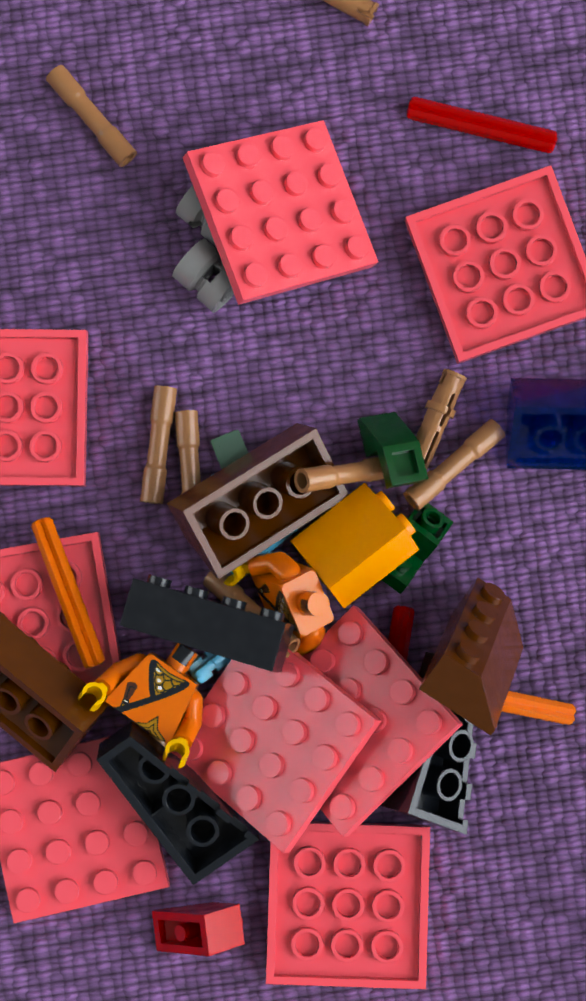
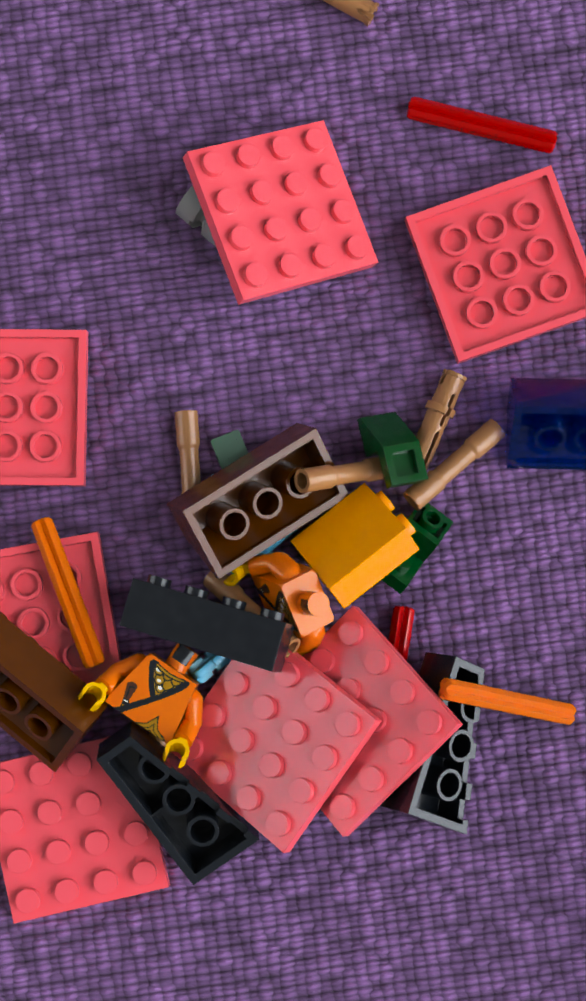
medium nougat piece [46,65,137,167] -> none
medium nougat piece [140,385,177,505] -> none
red slope [152,902,245,956] -> none
light grey wheel [172,238,234,313] -> none
coral plate [266,821,430,989] -> none
reddish brown slope [419,577,523,736] -> none

